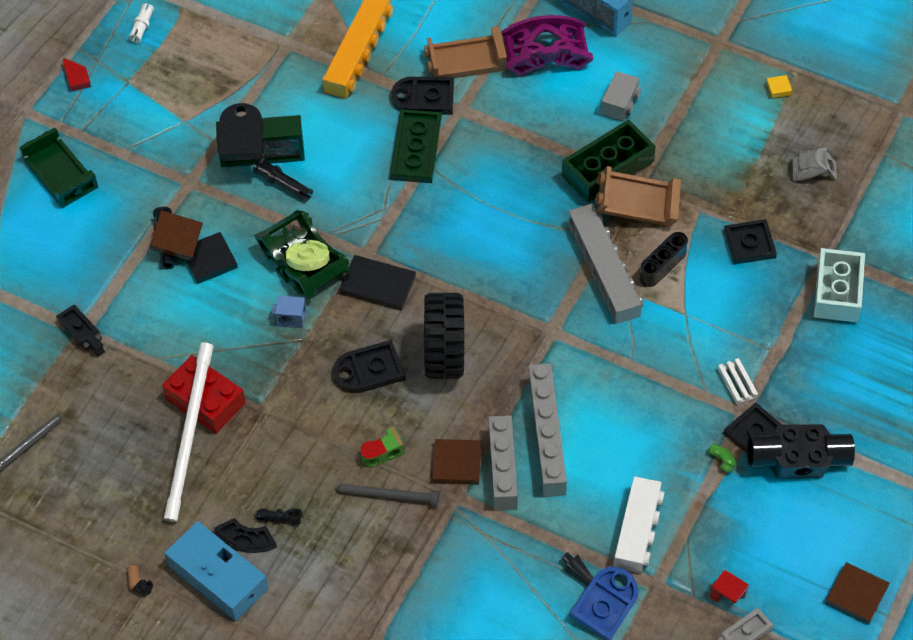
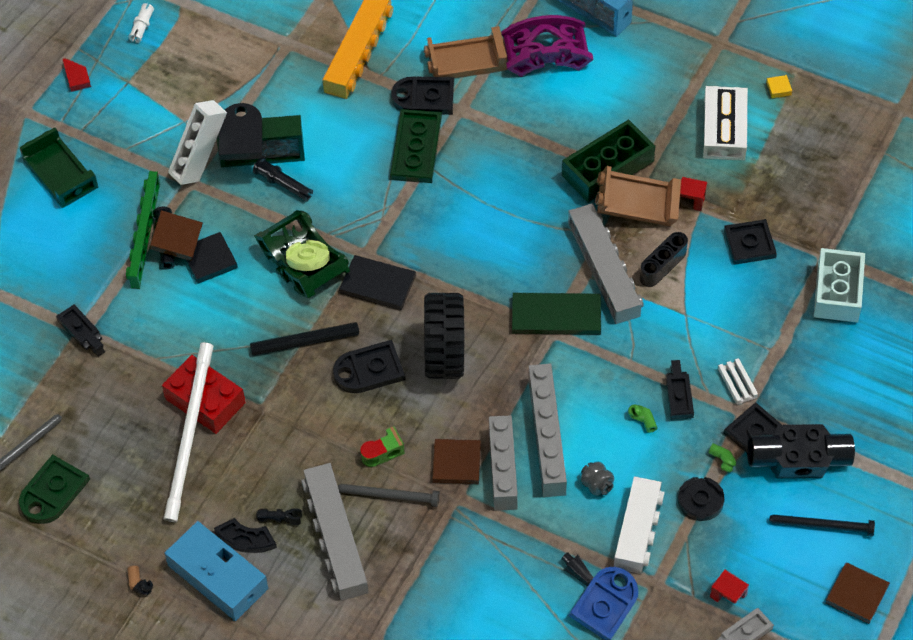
medium blue brick [272,295,306,328] -> none
light grey piece [601,71,642,121] -> none
light grey piece [793,148,837,182] -> none
none -> dark green tile [19,454,90,524]
none -> green plate [126,171,160,289]
none -> white brick [168,100,227,185]
none -> black axle [250,322,359,355]
none -> light grey brick [301,463,368,601]
none -> dark green tile [512,293,601,335]
none -> dark grey piece [580,462,615,496]
none -> bright green arm [628,404,658,433]
none -> black hinge [666,360,694,419]
none -> black tile [678,477,725,521]
none -> red panel [680,177,707,211]
none -> white panel [703,86,748,161]
none -> black bar [769,514,875,537]

